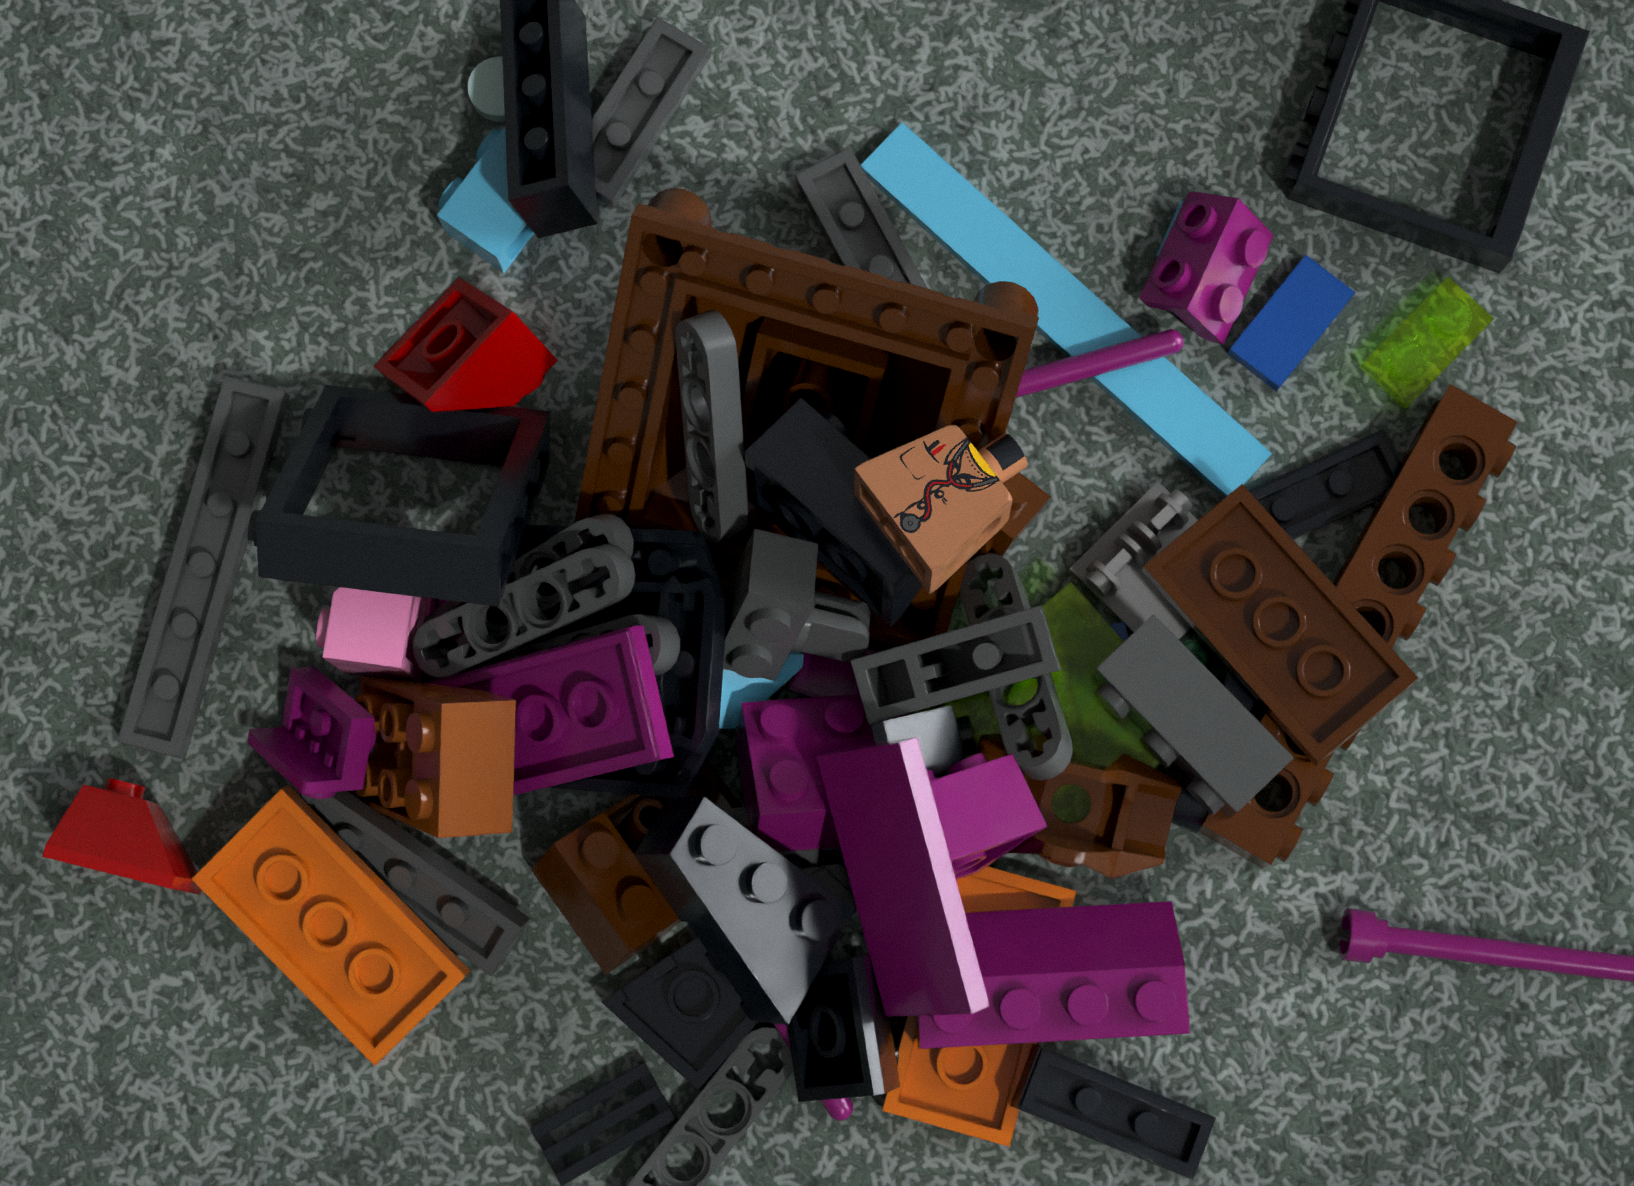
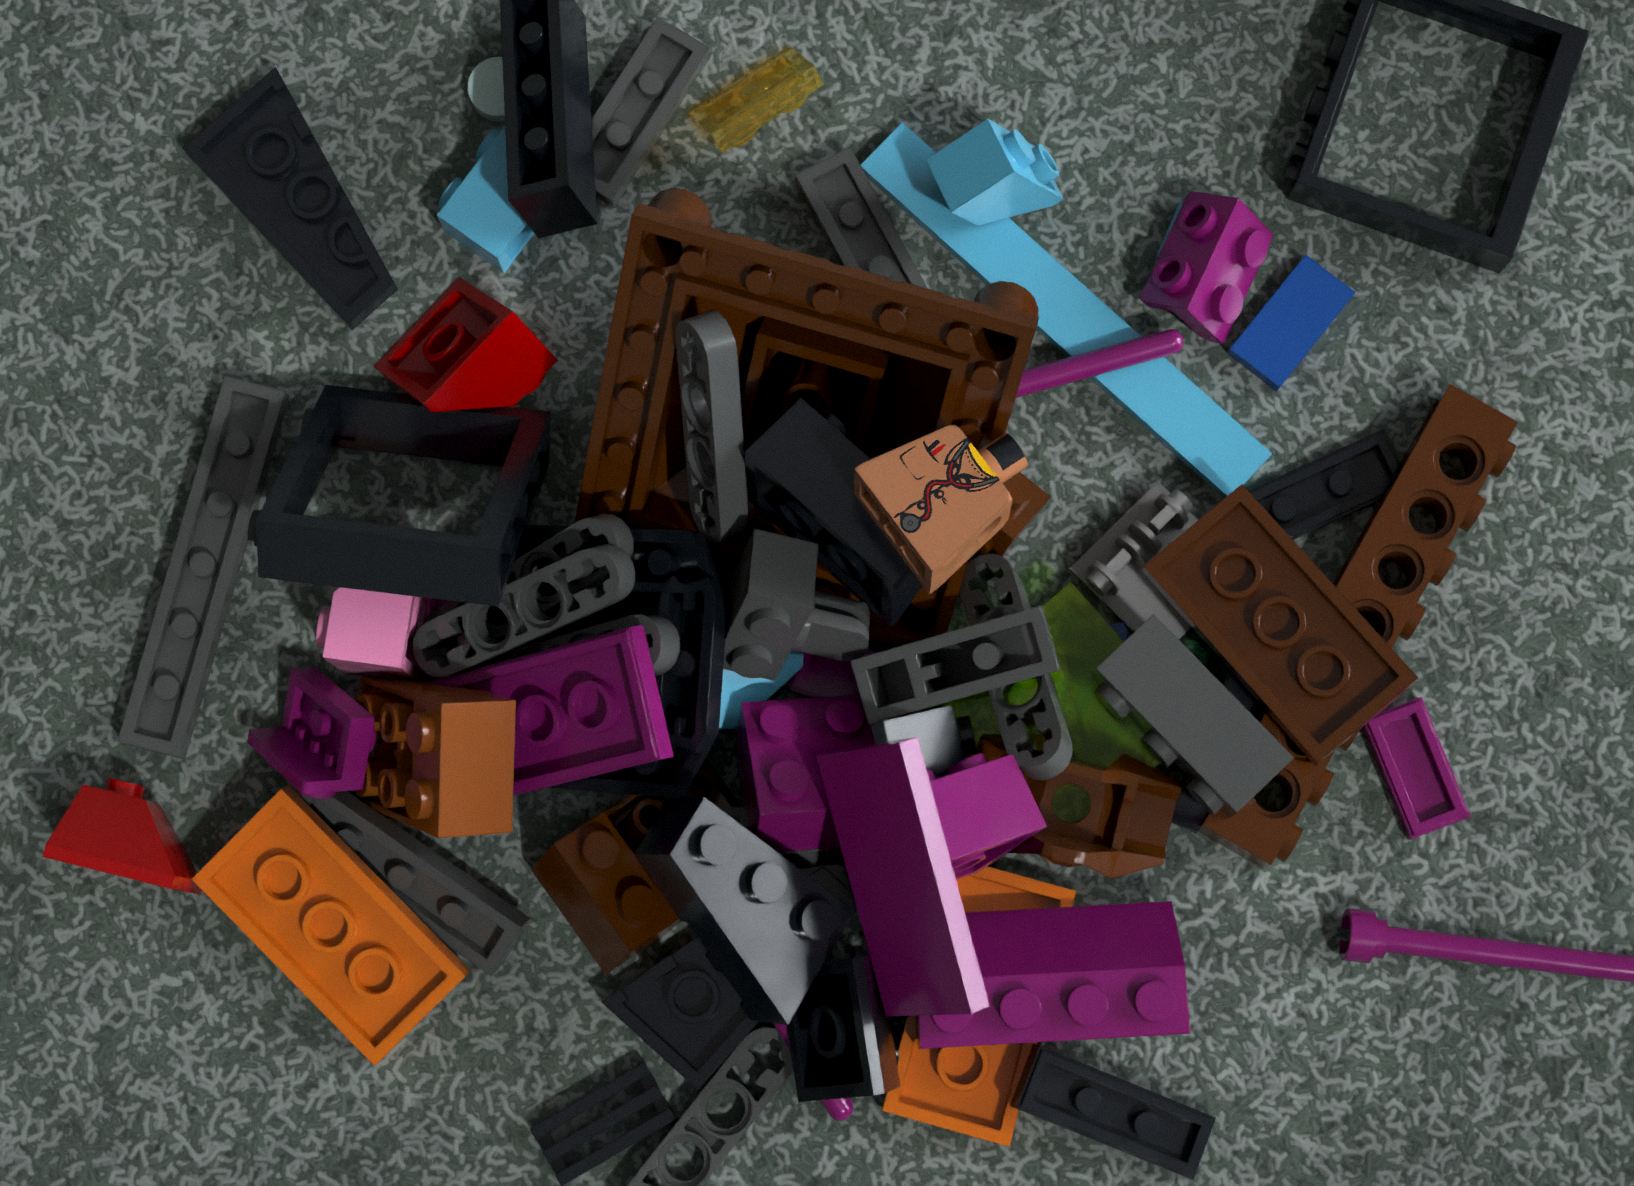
clear neon green plate [1360,276,1494,410] -> none
none -> black wing [182,67,398,331]
none -> clear yellow plate [688,46,824,153]
none -> medium azure slope [926,119,1064,226]
none -> magenta tile [1362,697,1471,840]

